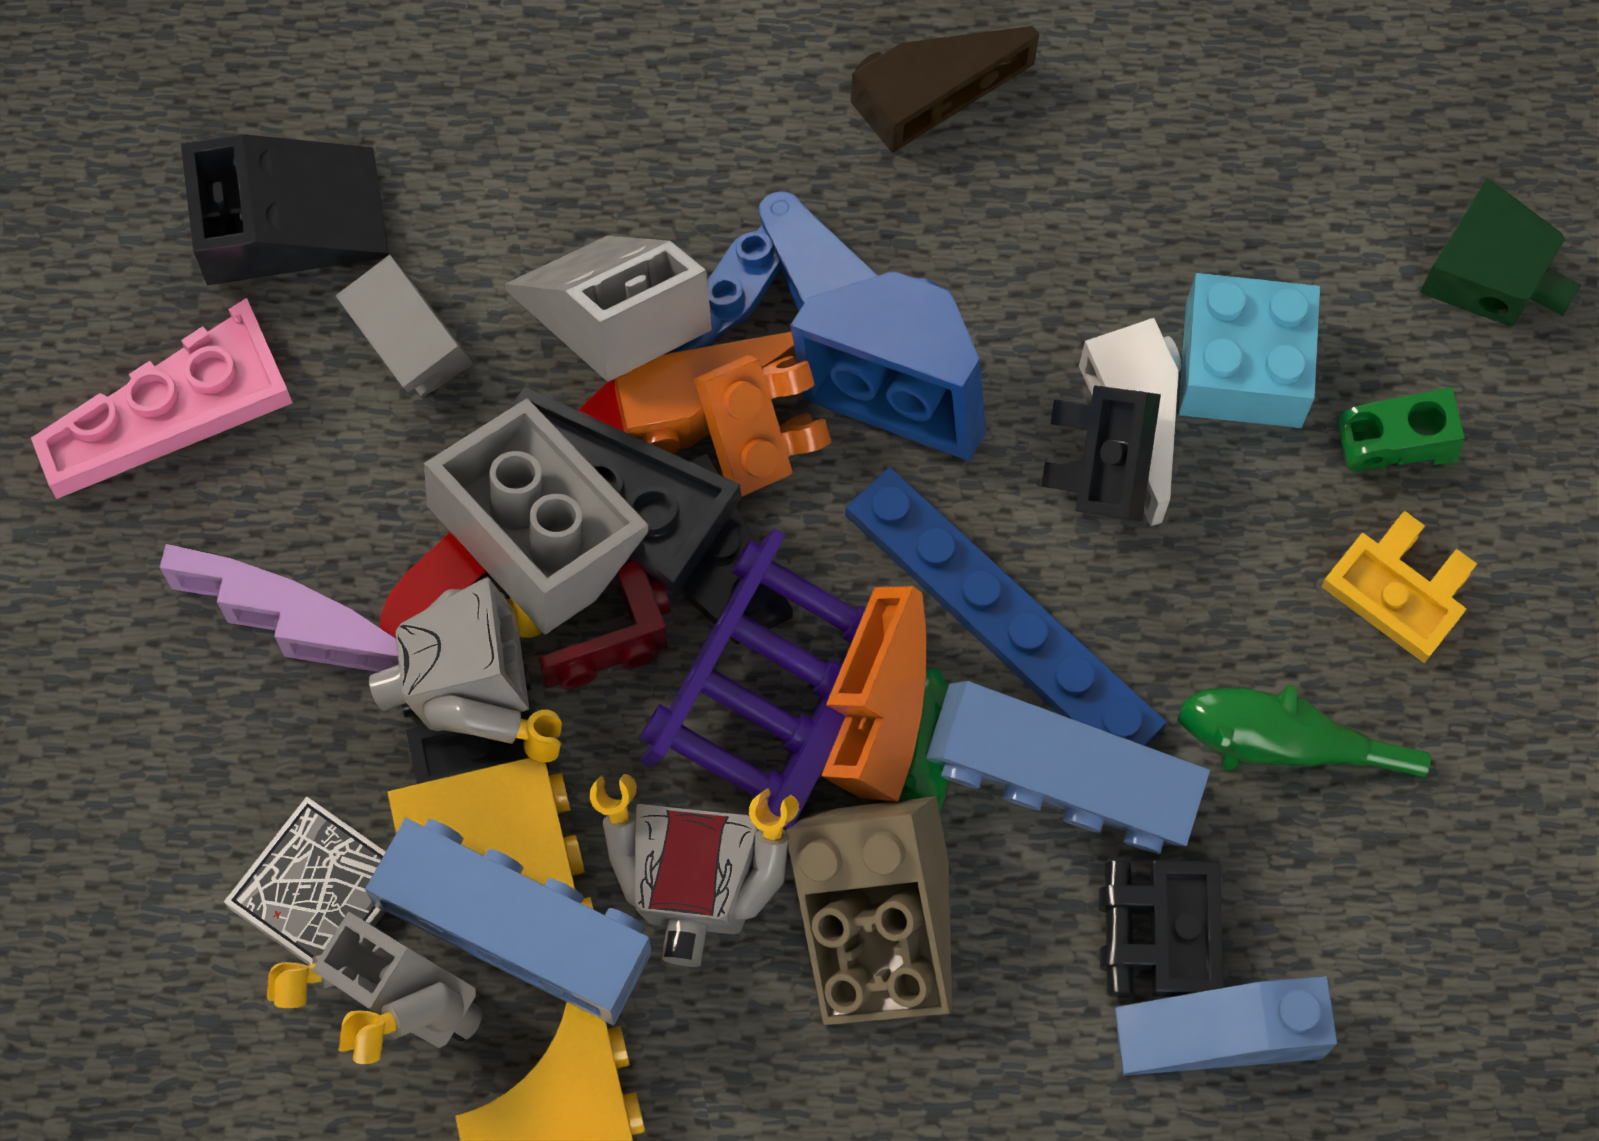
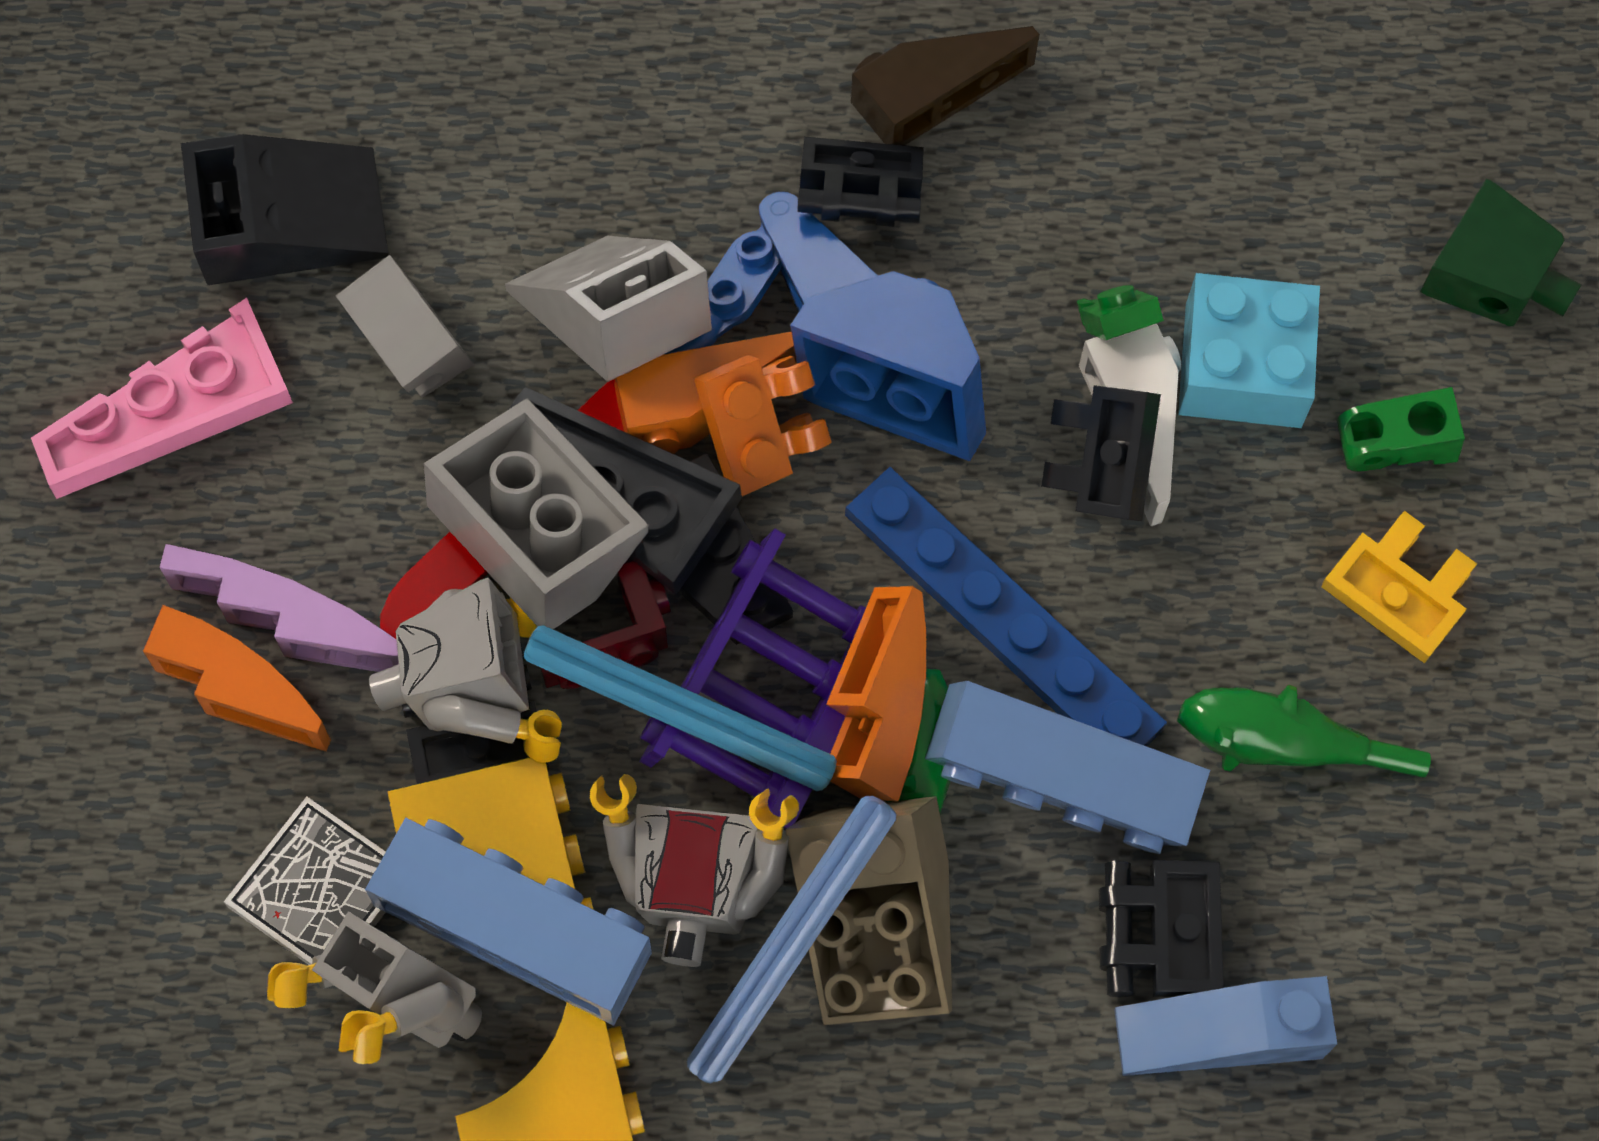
none -> orange slope [143,605,331,751]
none -> dark azure axle [524,625,837,791]
none -> medium blue axle [687,796,896,1084]
none -> black plate [797,136,924,227]
none -> green plate [1077,285,1164,341]

